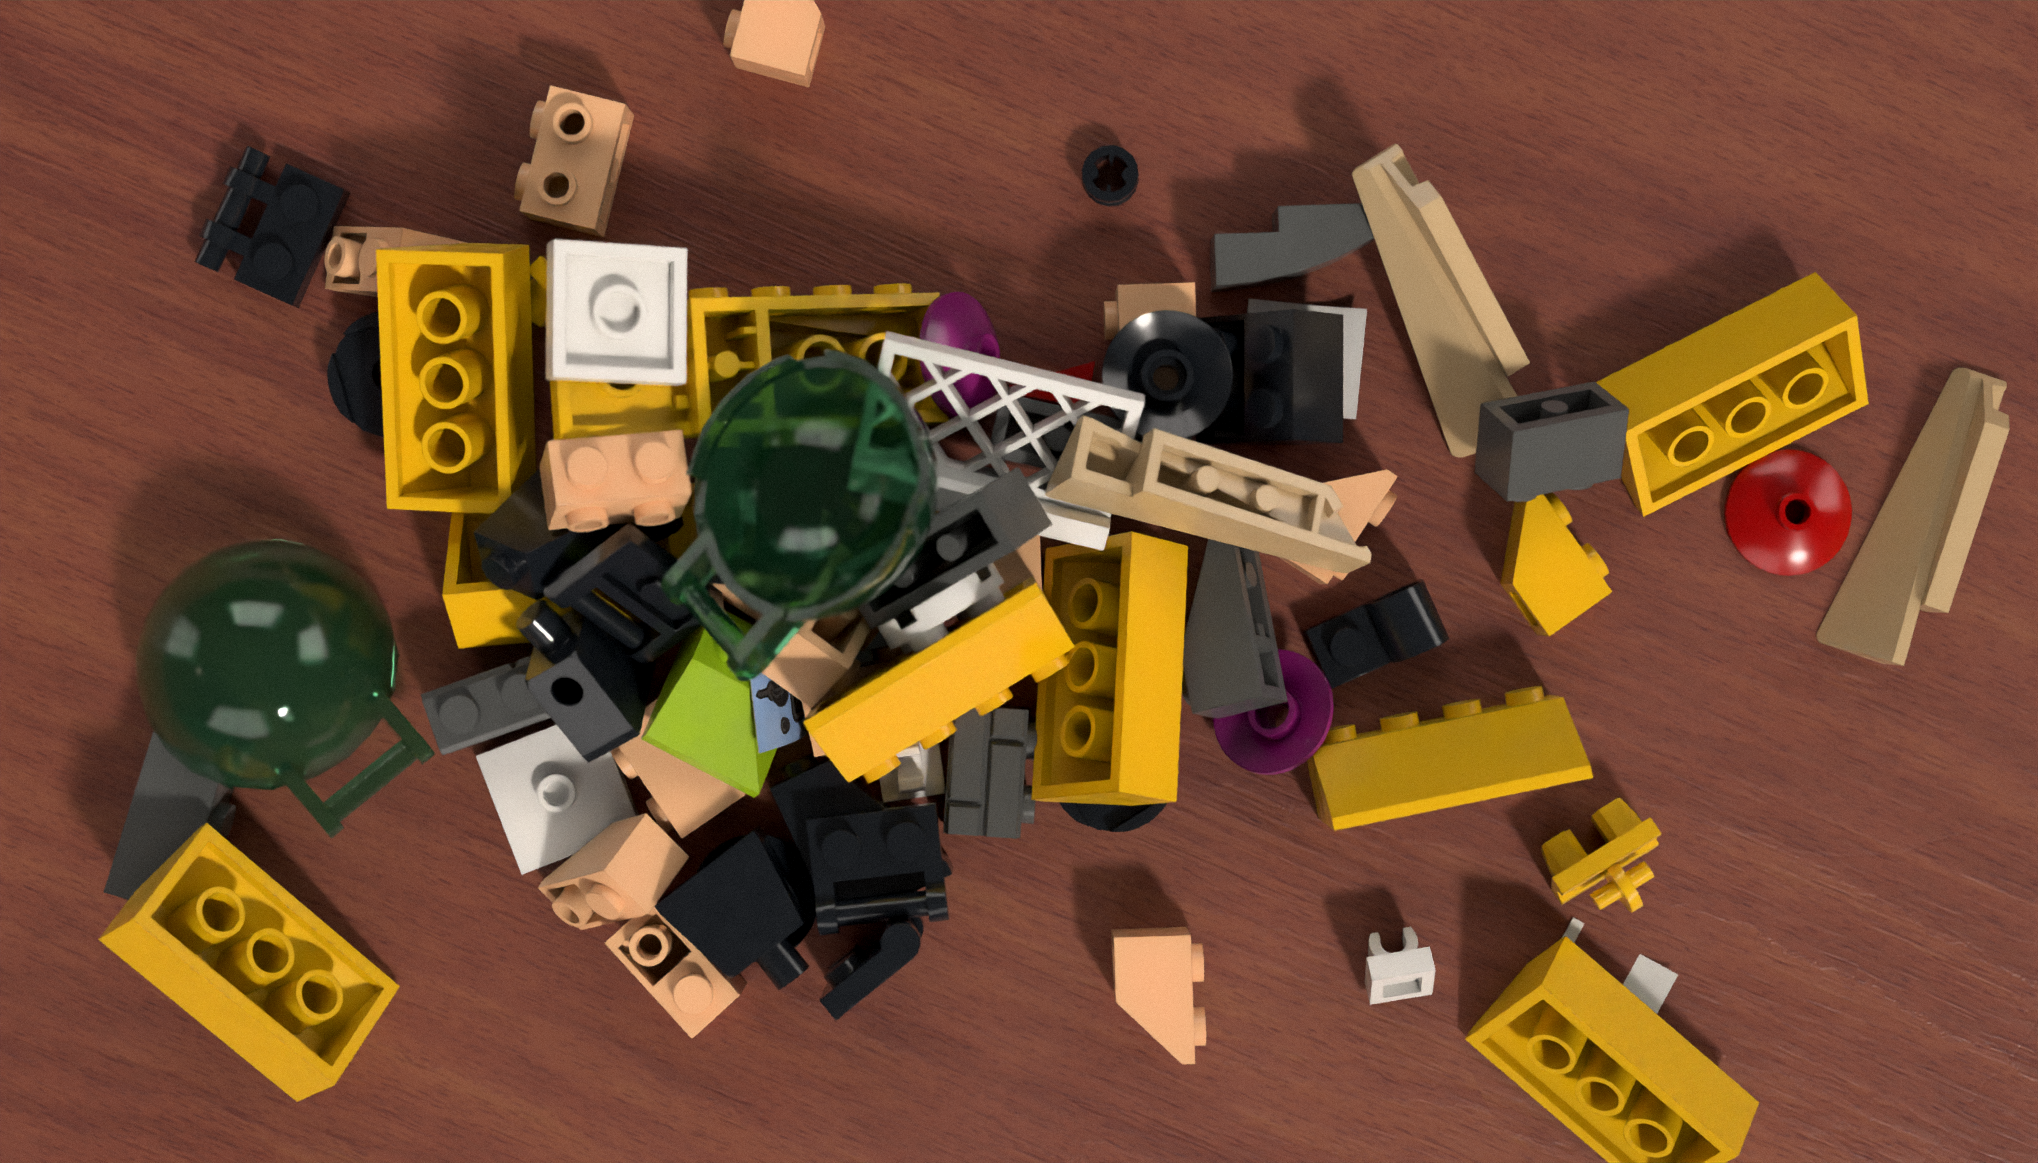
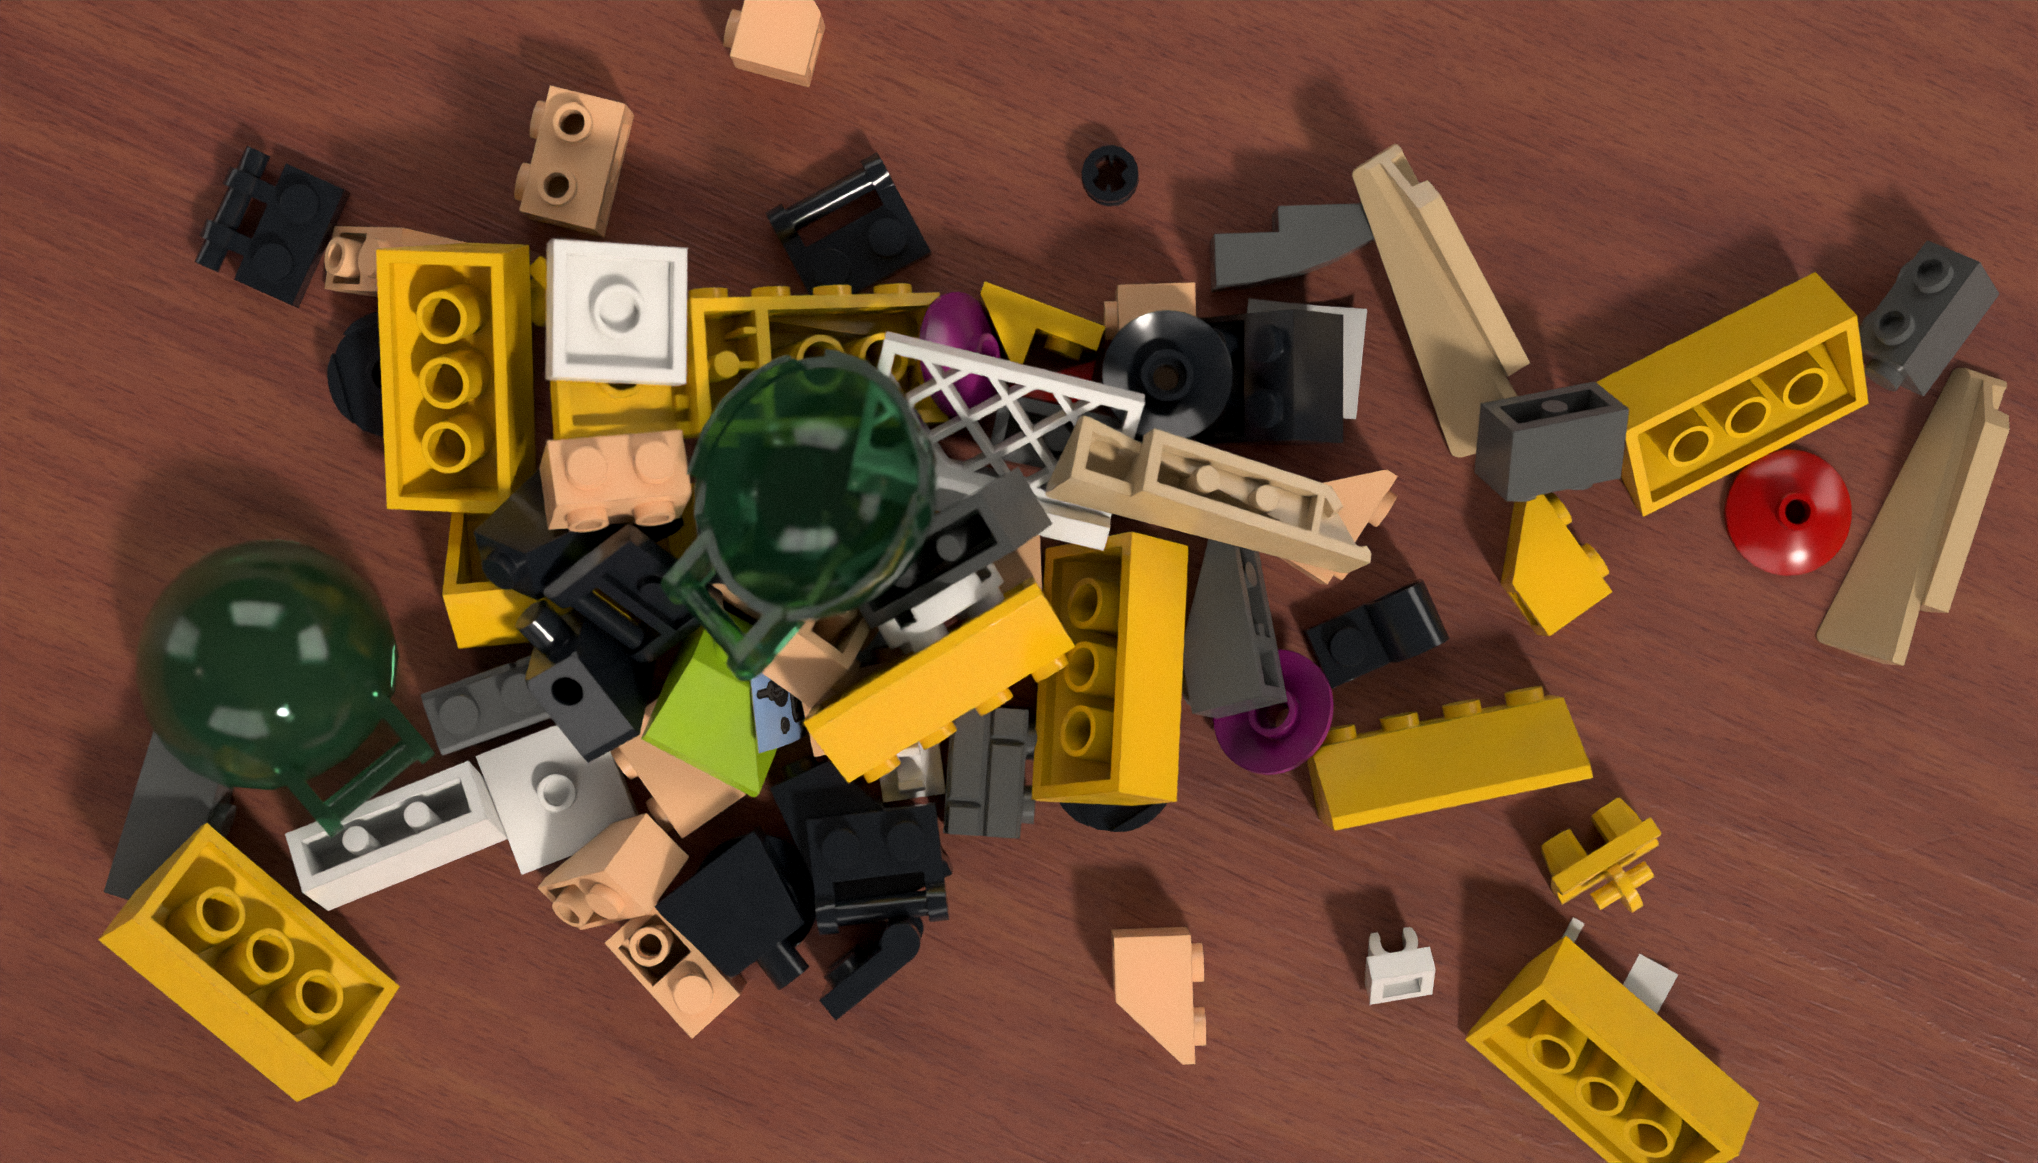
none -> white brick [285,761,508,911]
none -> black plate [765,152,932,295]
none -> yellow slope [980,282,1106,365]
none -> dark grey brick [1859,240,1999,397]

